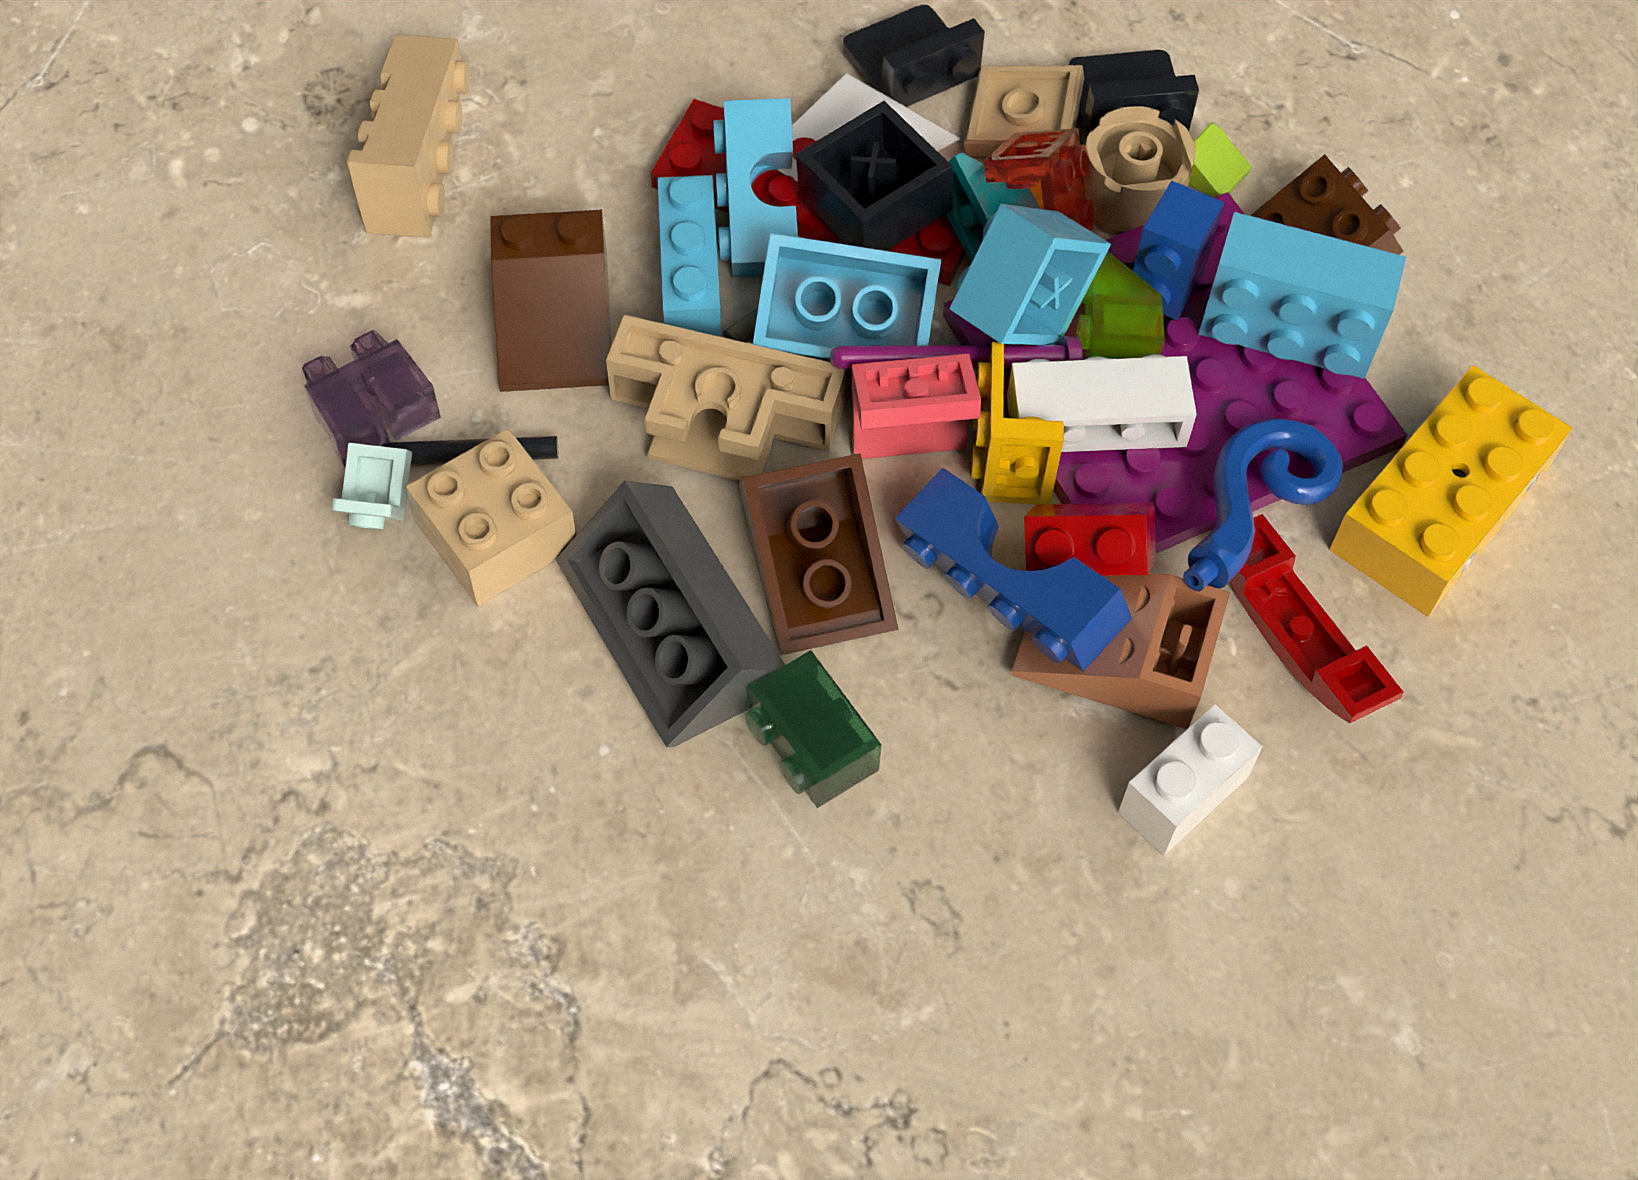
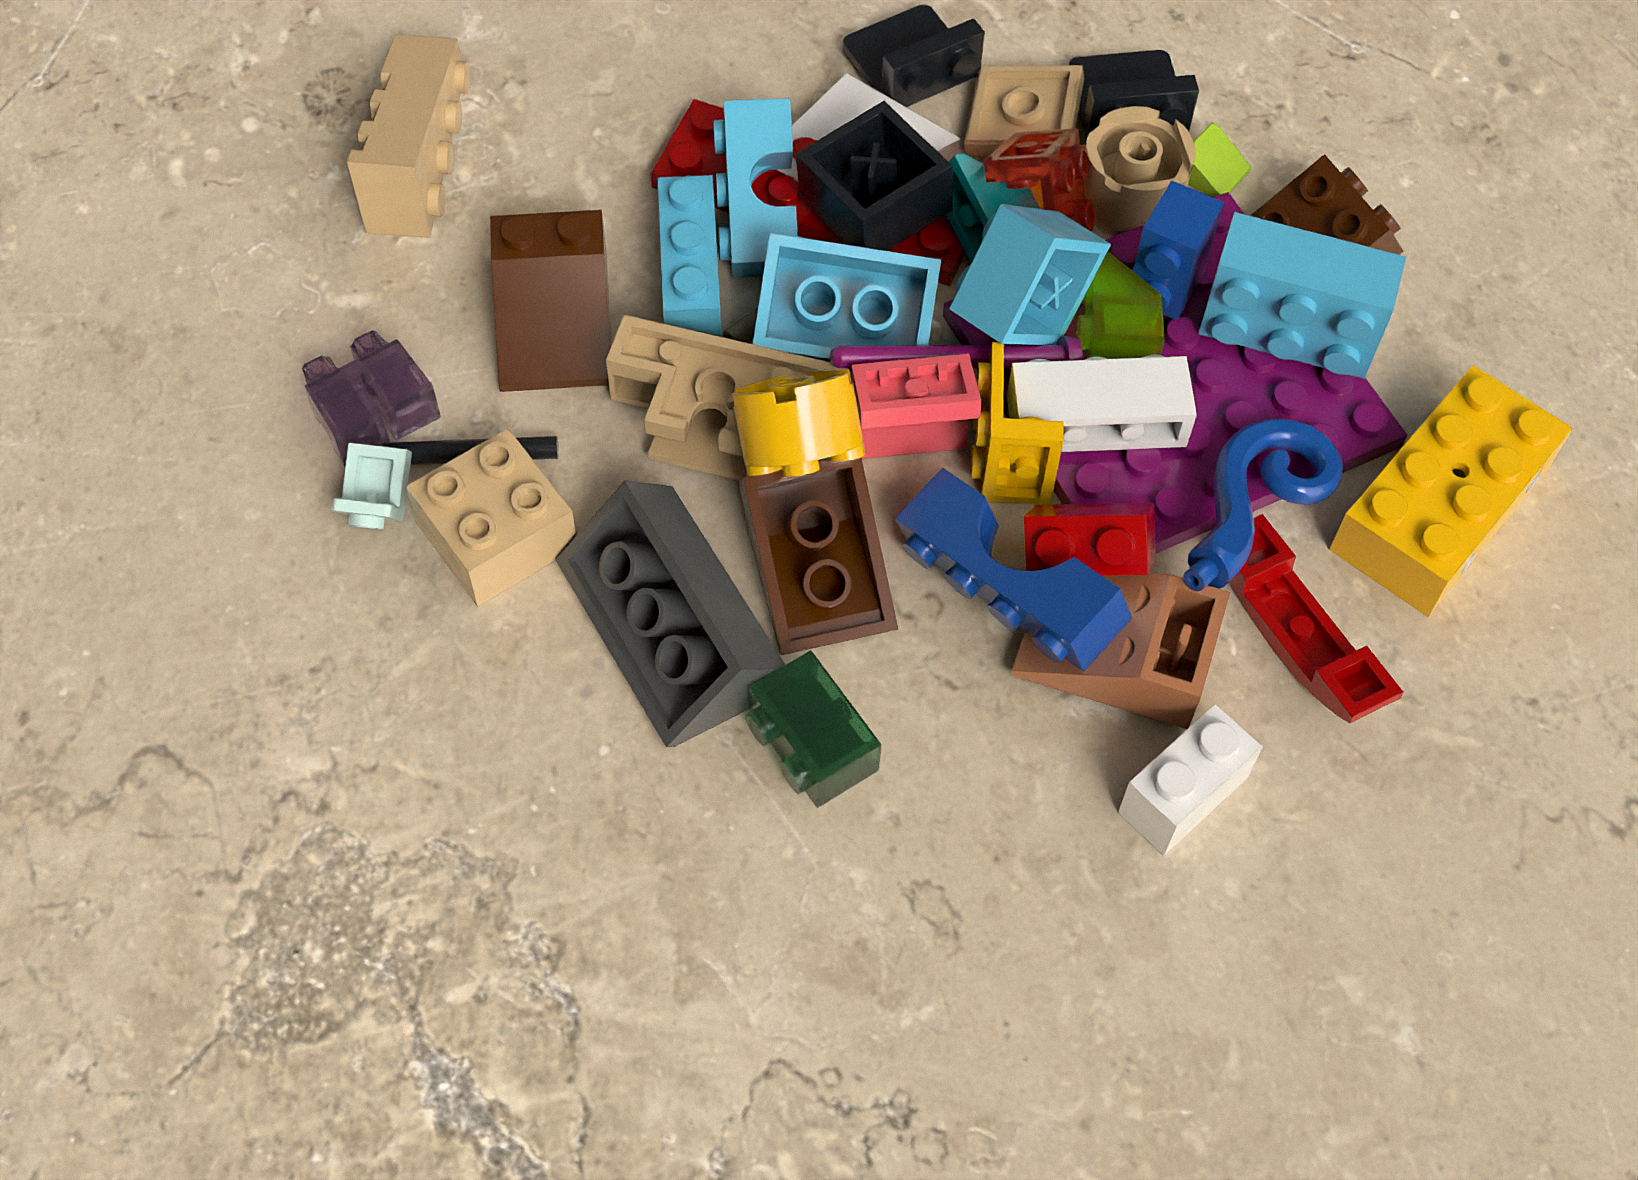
none -> yellow brick [732,368,866,477]

